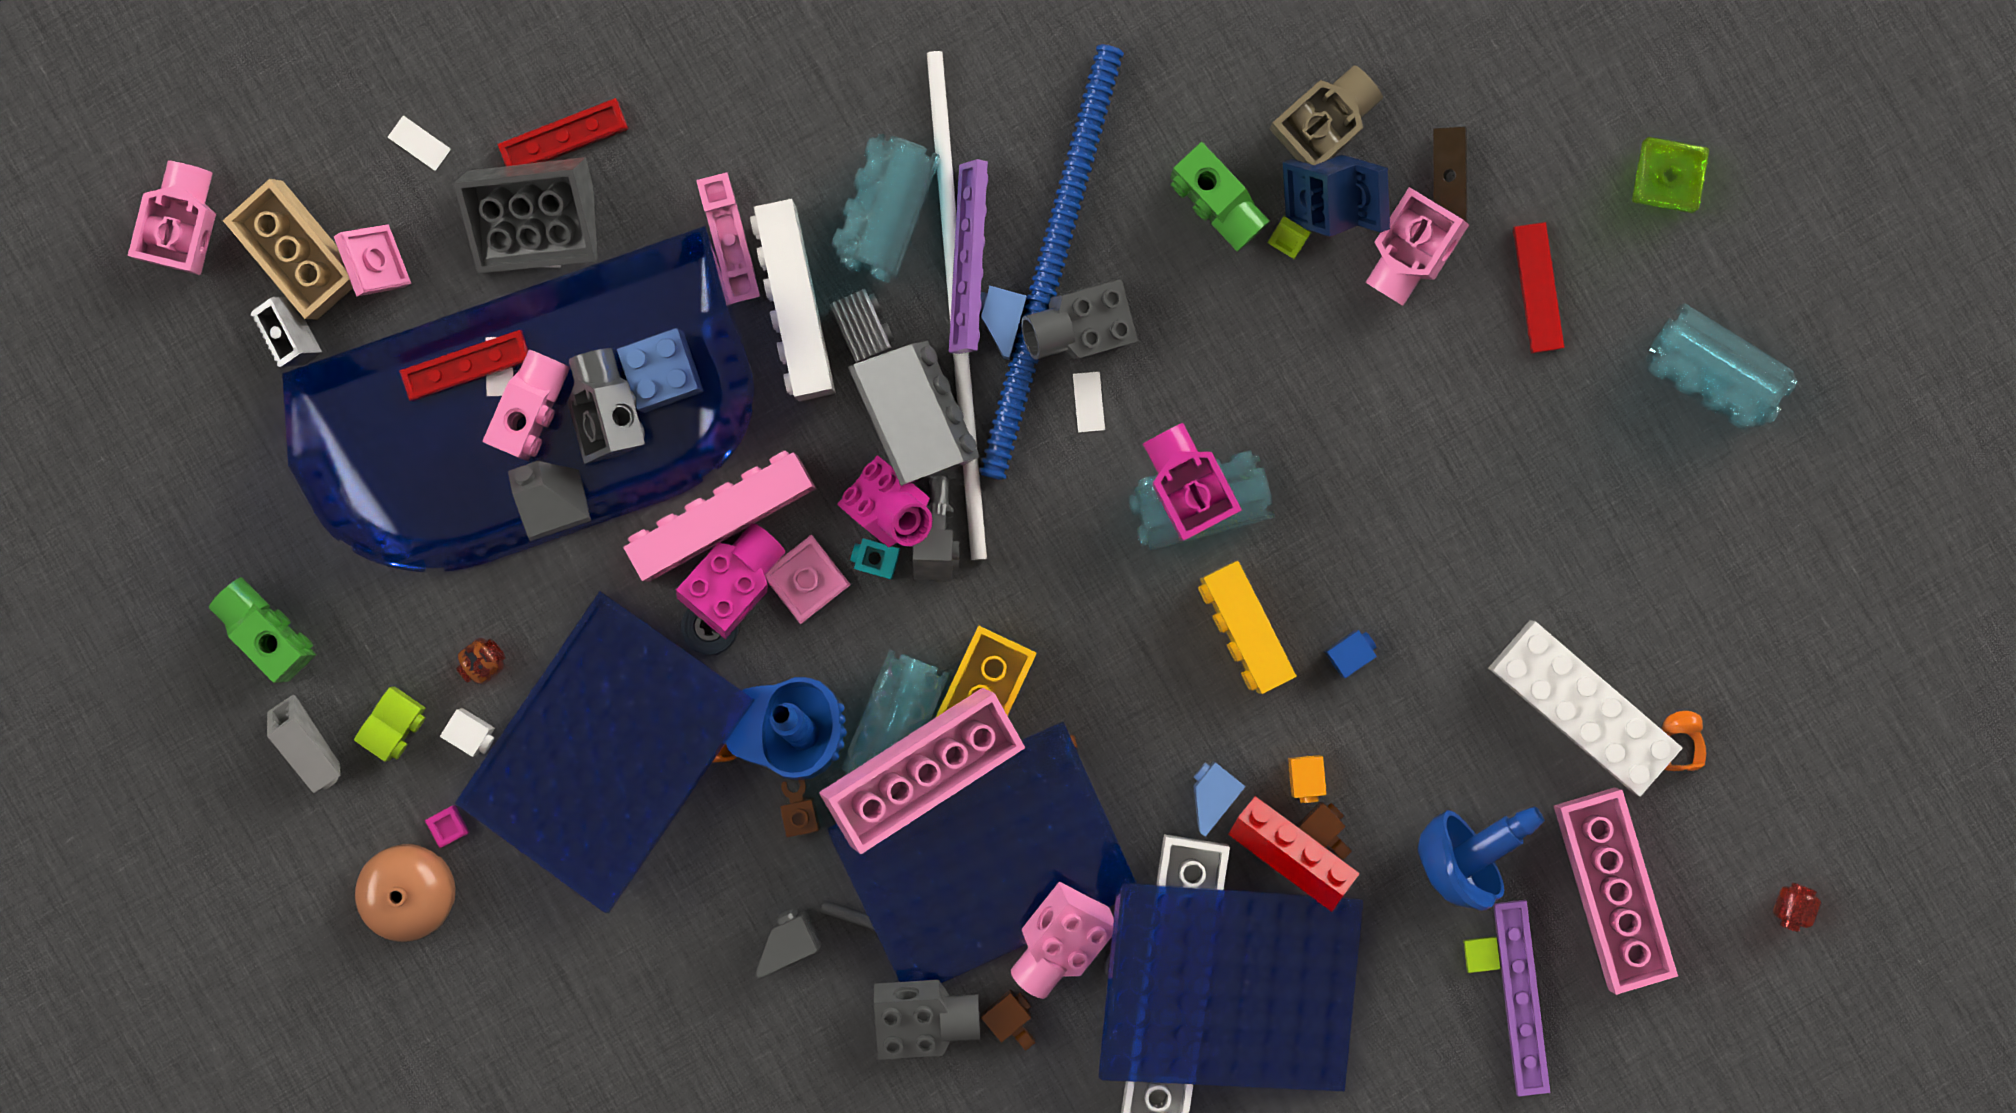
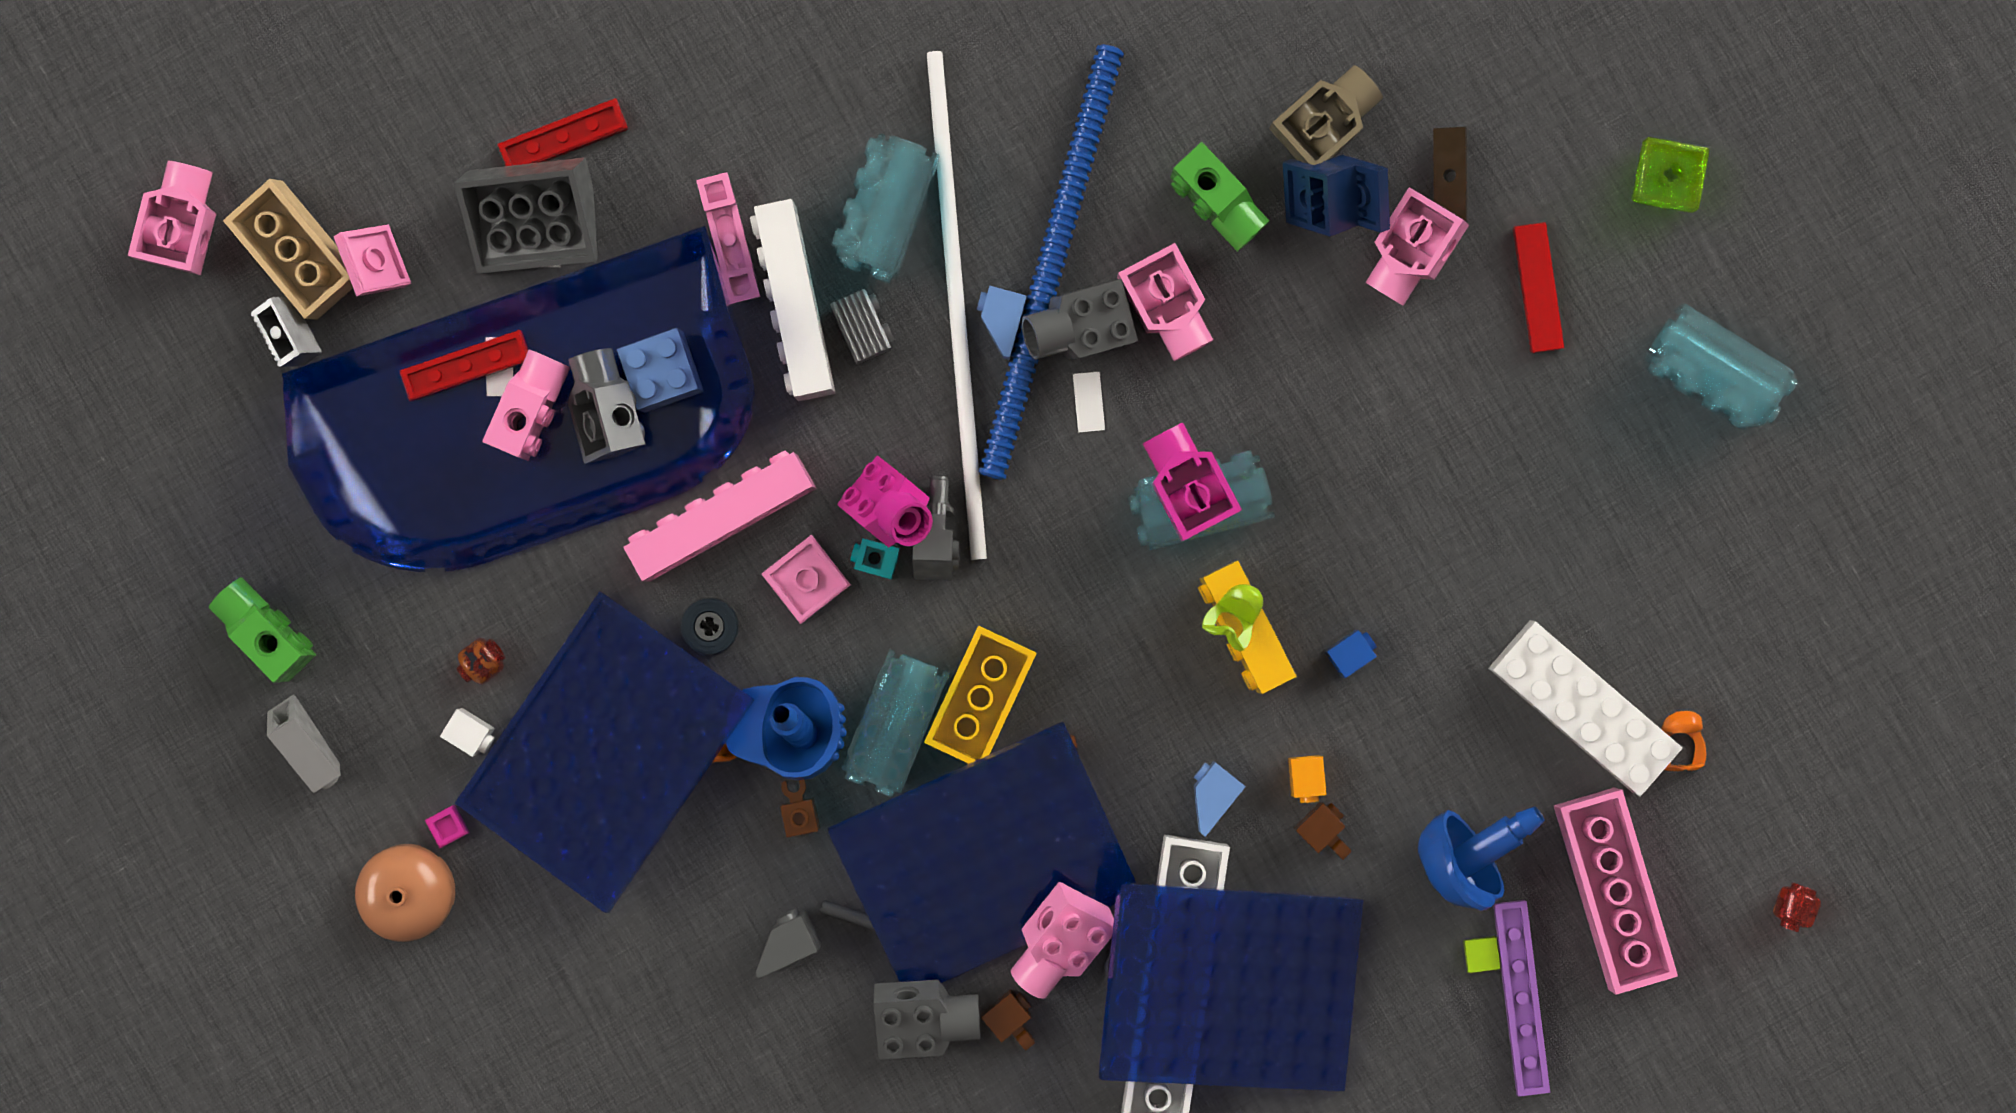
lime brick [354,686,426,762] -> none
white sticker [388,116,451,171] -> none
dark grey slope [508,461,591,541] -> none
dark pink brick [676,523,785,639] -> none
bright pink brick [819,688,1025,854] -> none
slope [848,341,980,486] -> none
medium lavender plate [949,159,988,354] -> none
brick [1228,796,1360,912] -> none
lime tile [1267,216,1311,259] -> none
none -> bright pink brick [1117,243,1213,361]
none -> lime piece [1202,584,1263,651]

